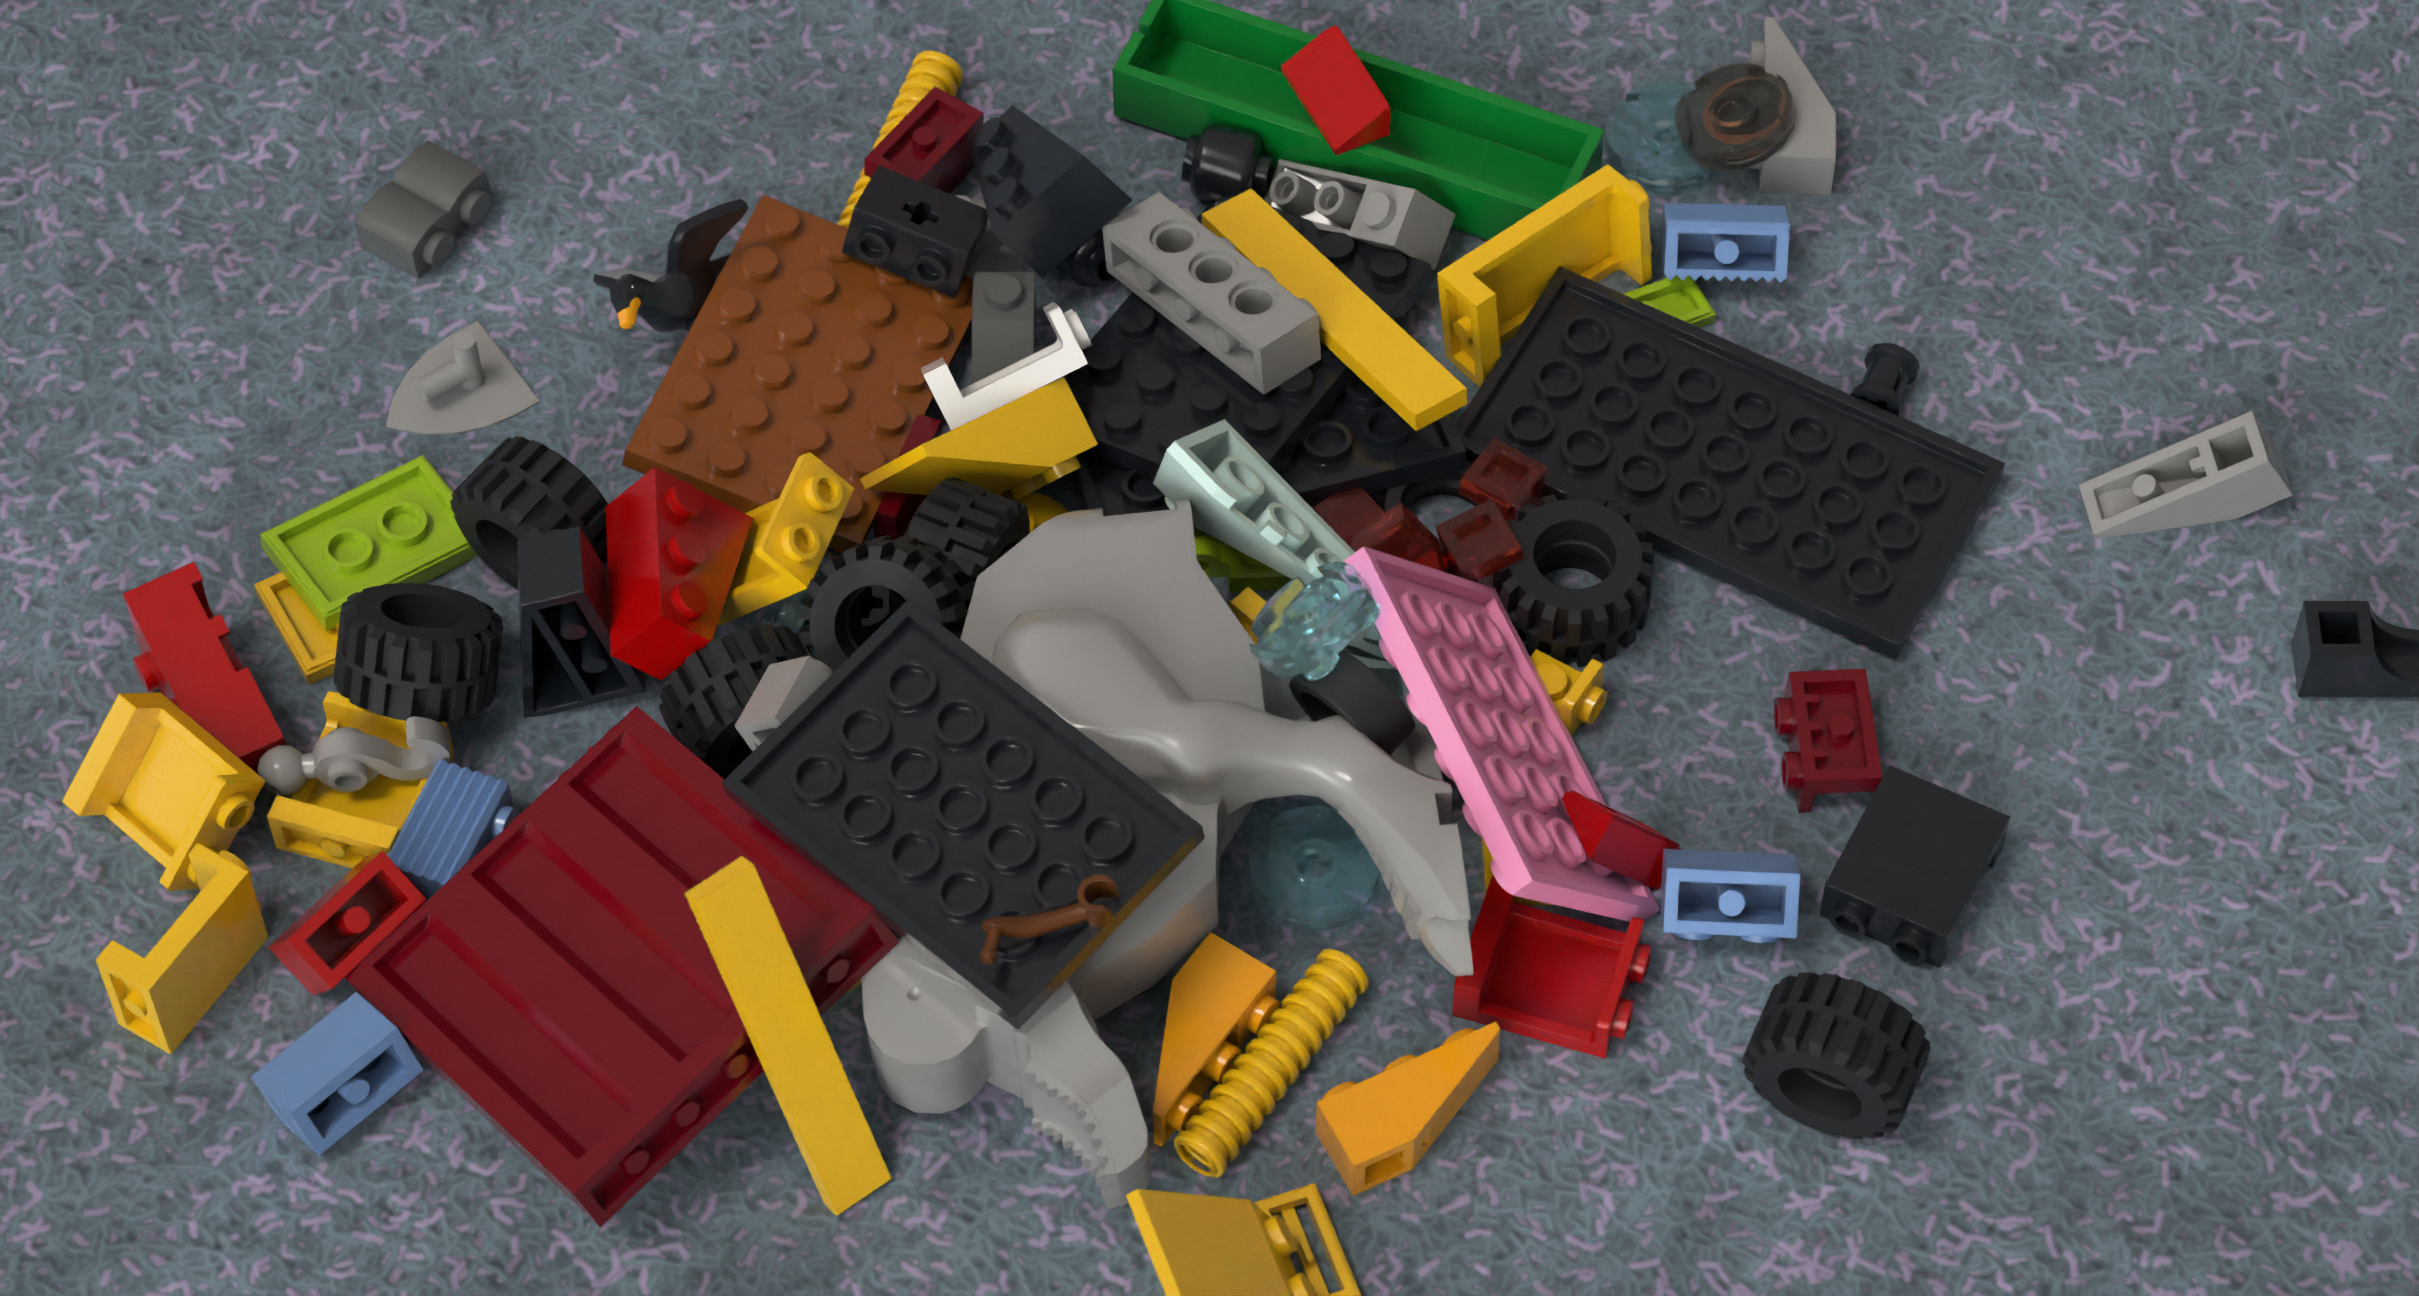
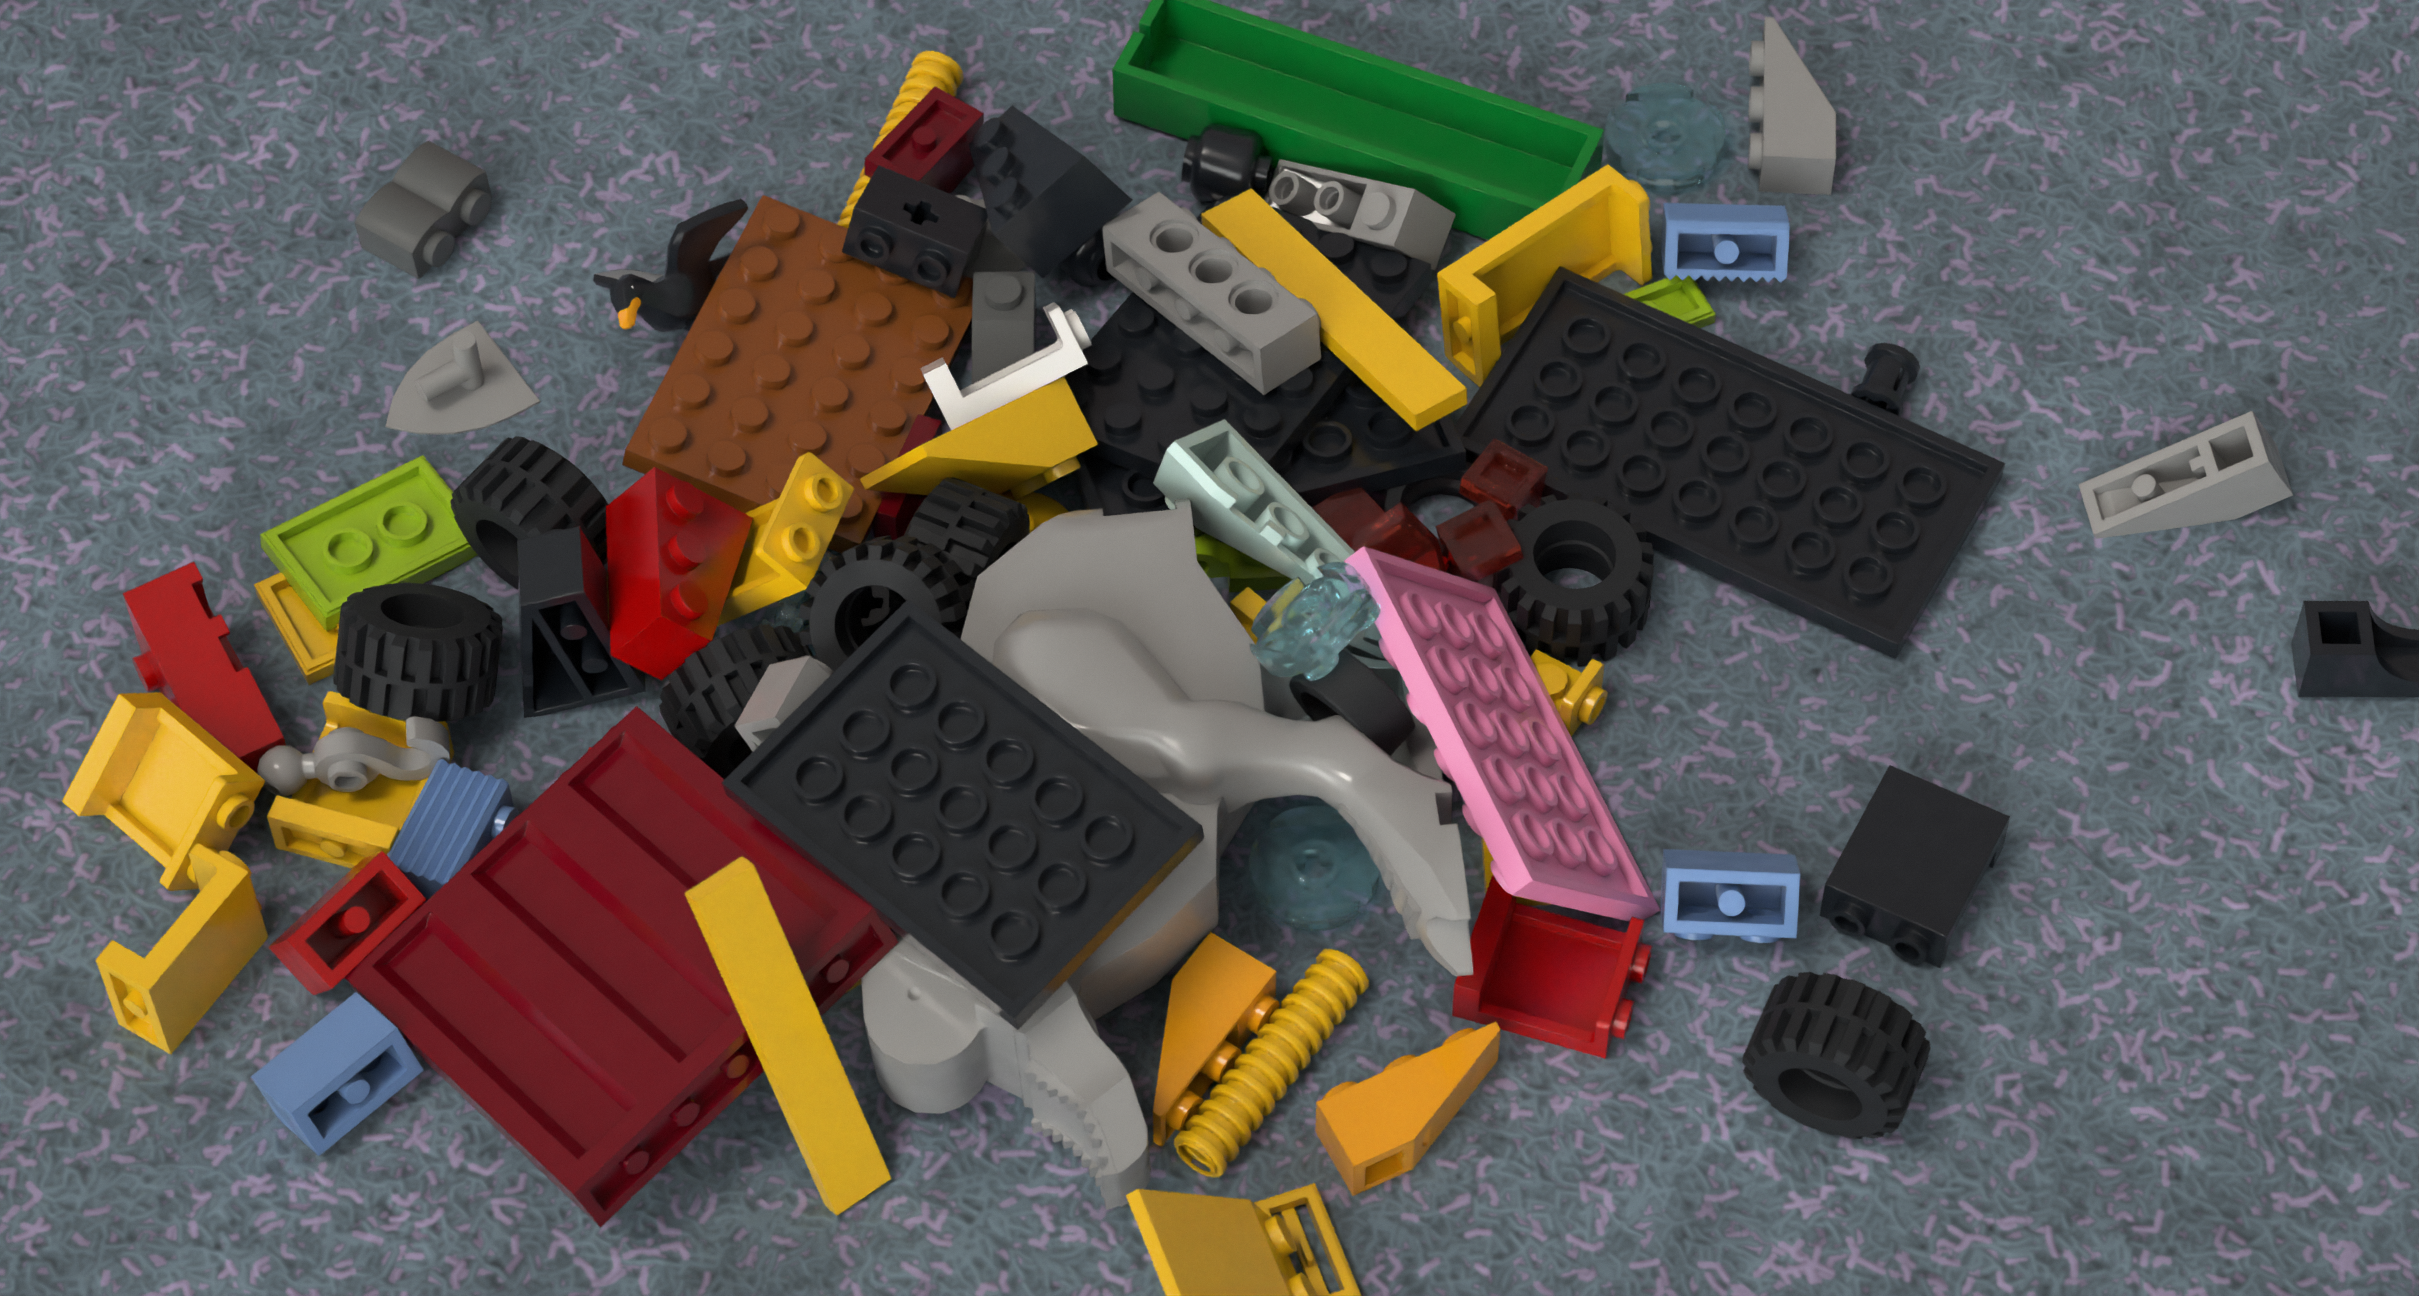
reddish brown piece [979,874,1119,965] -> none
red slope [1281,25,1390,156] -> none
red slope [1562,790,1683,890] -> none
clear smoke tile [1674,63,1797,171] -> none
dark red bracket [1774,669,1883,813] -> none

